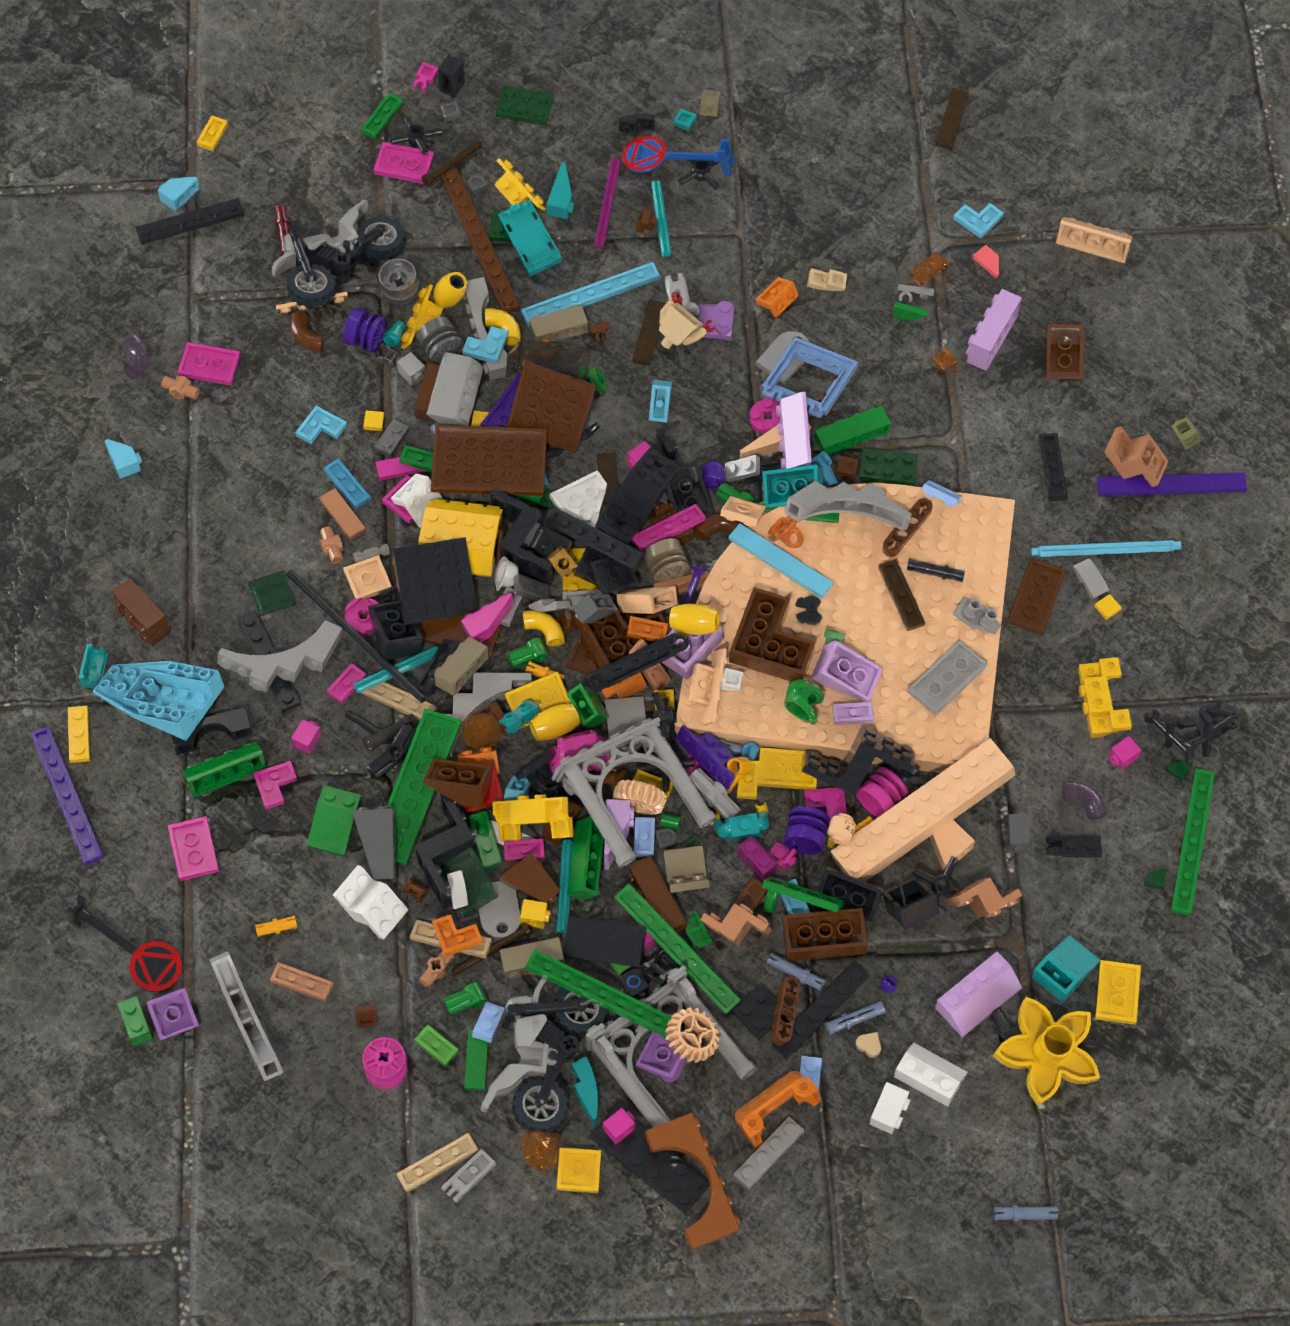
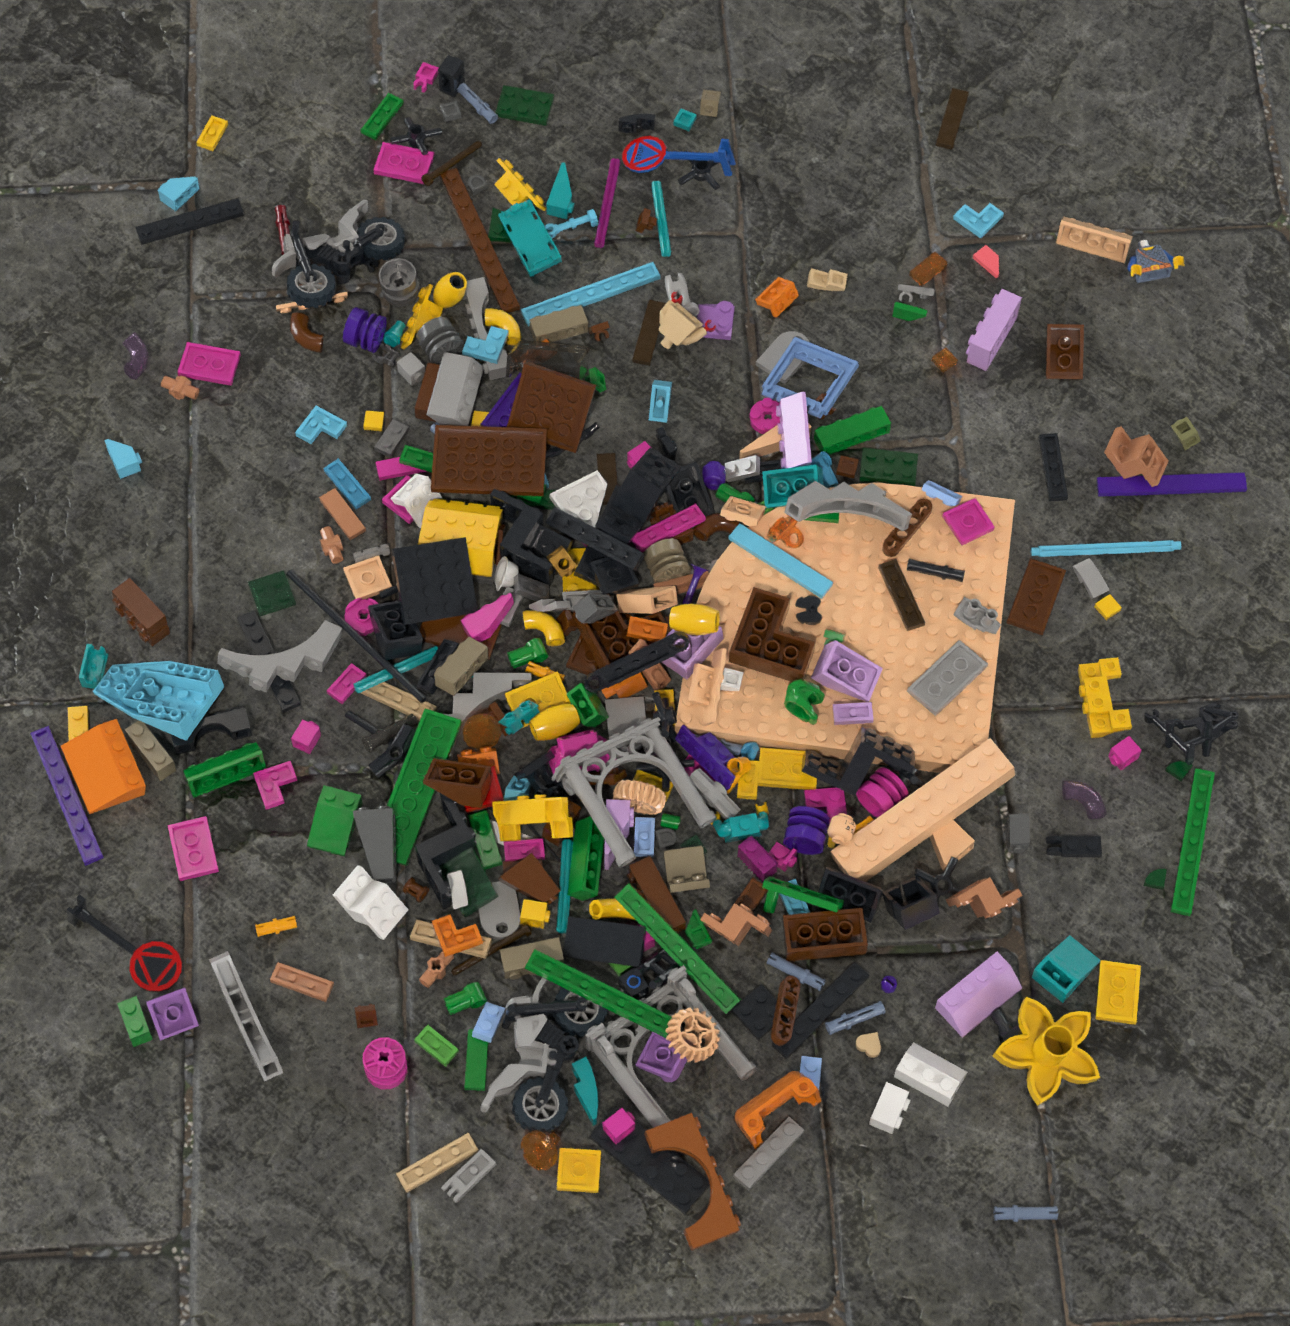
none -> orange slope [61,719,146,814]
none -> dark tan brick [125,720,176,781]
none -> sand blue pin [457,83,498,124]
none -> medium azure piece [545,209,598,238]
none -> yellow cylinder [589,898,635,920]
none -> dark pink plate [942,498,995,546]
none -> torso [1127,240,1185,283]

